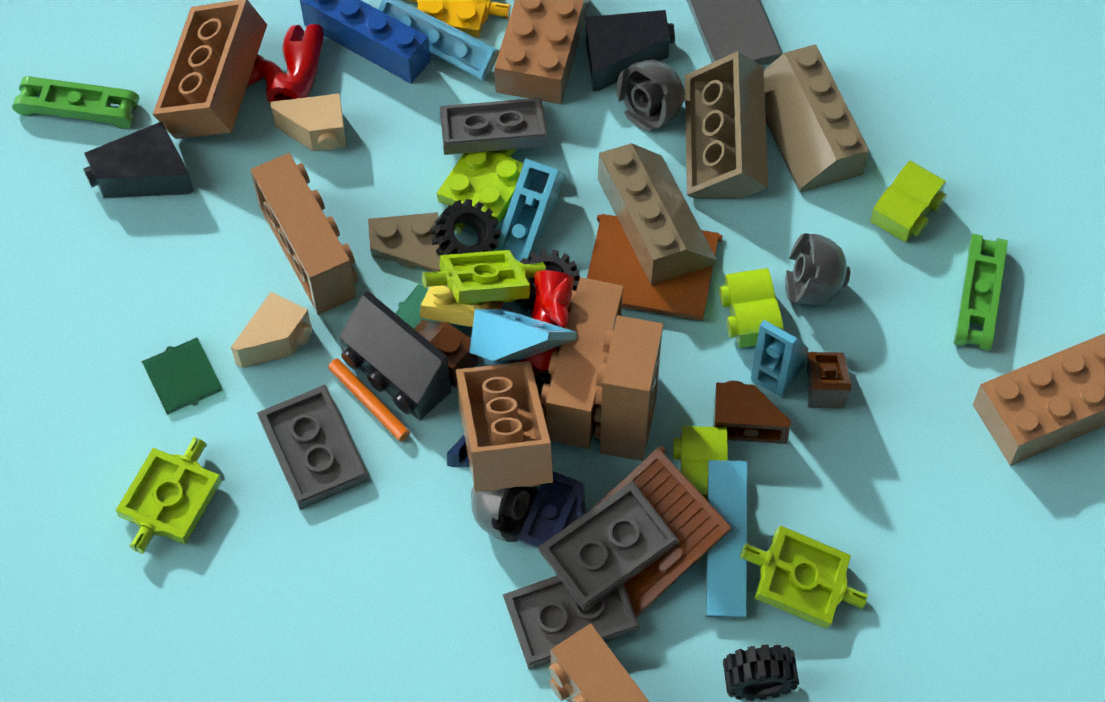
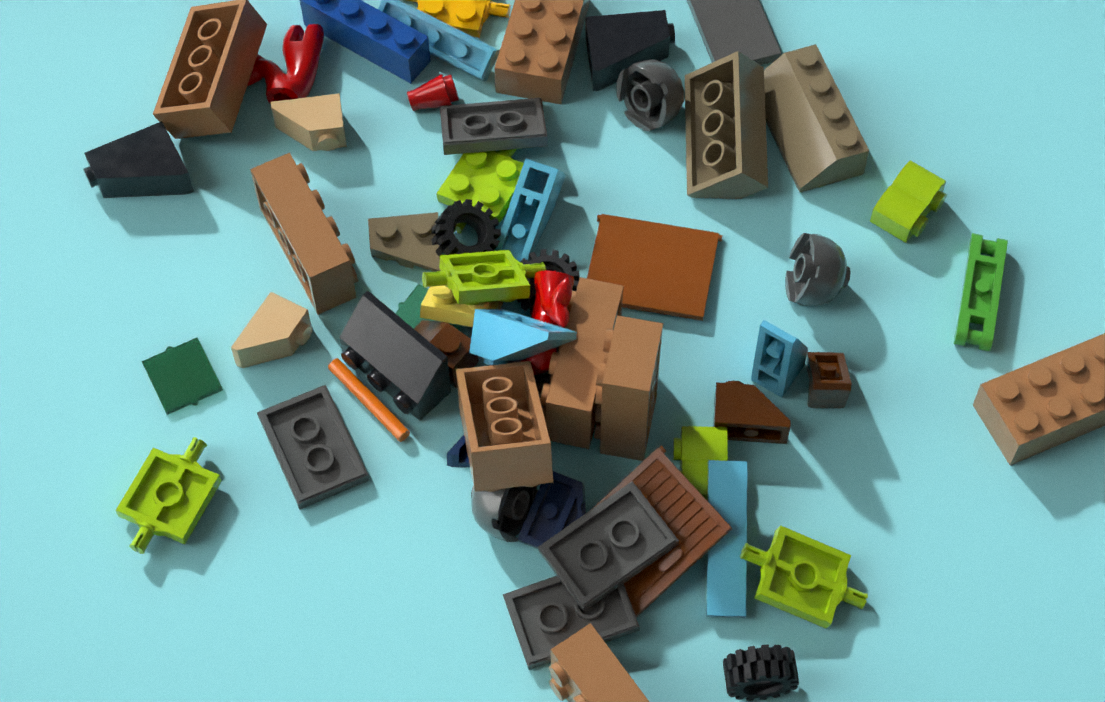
bright green plate [12,76,140,129] -> none
dark tan slope [598,143,717,285] -> none
lime brick [719,268,783,348] -> none
none -> red cone [407,74,459,111]

